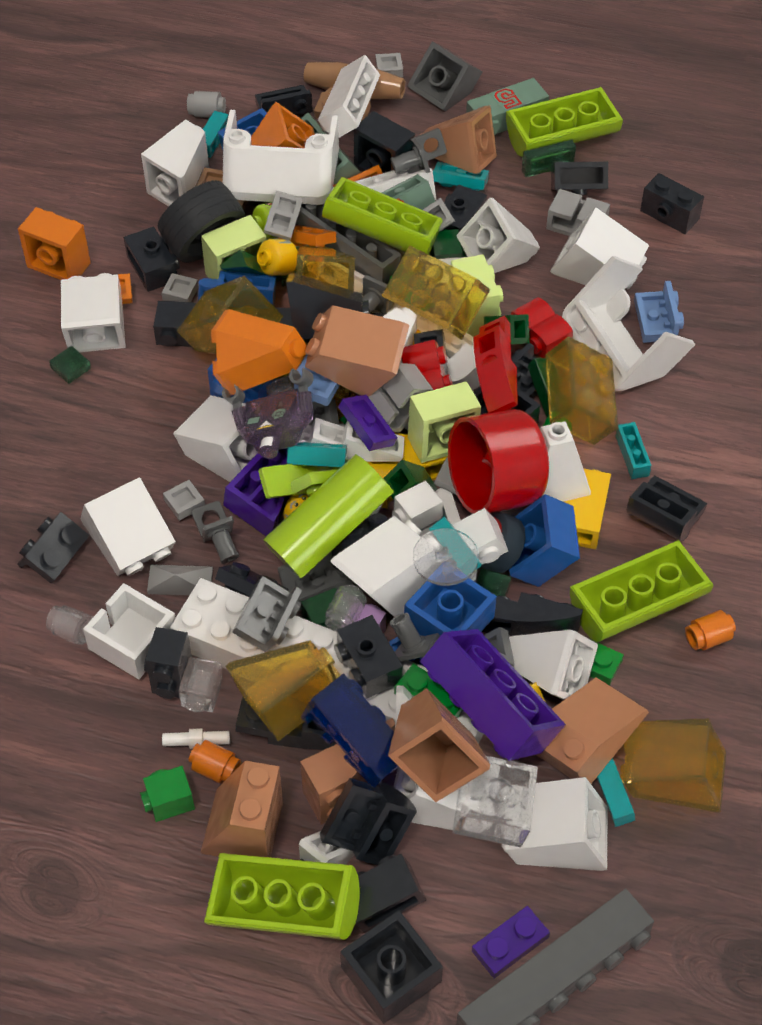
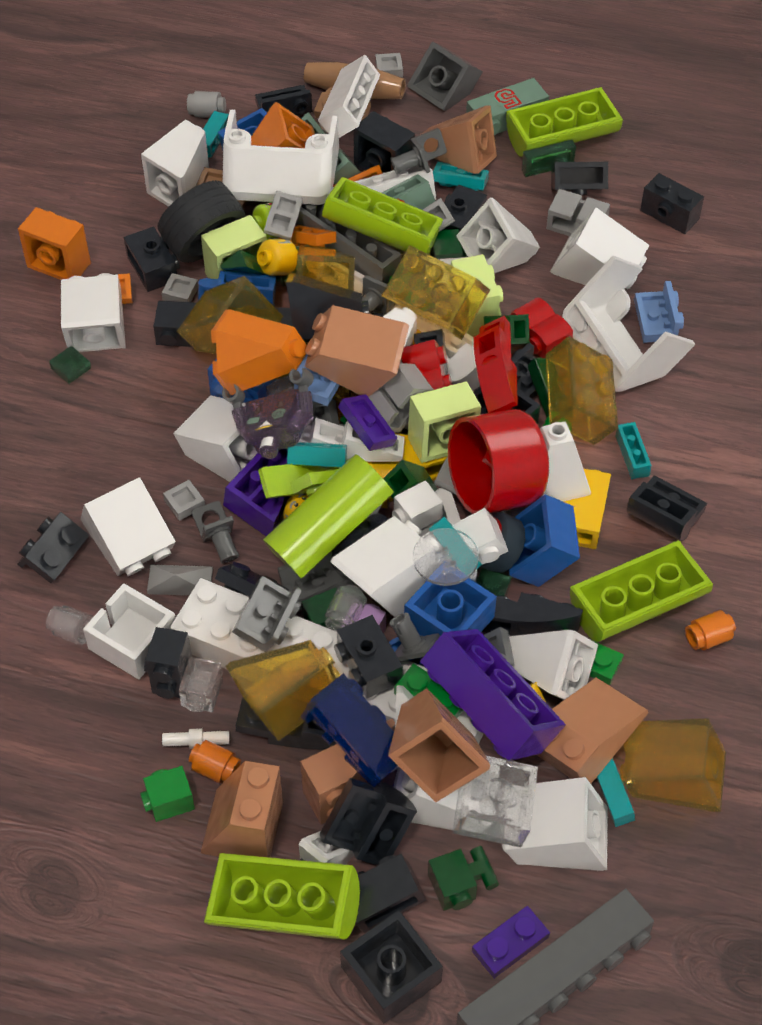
none -> dark green brick [428,846,499,911]

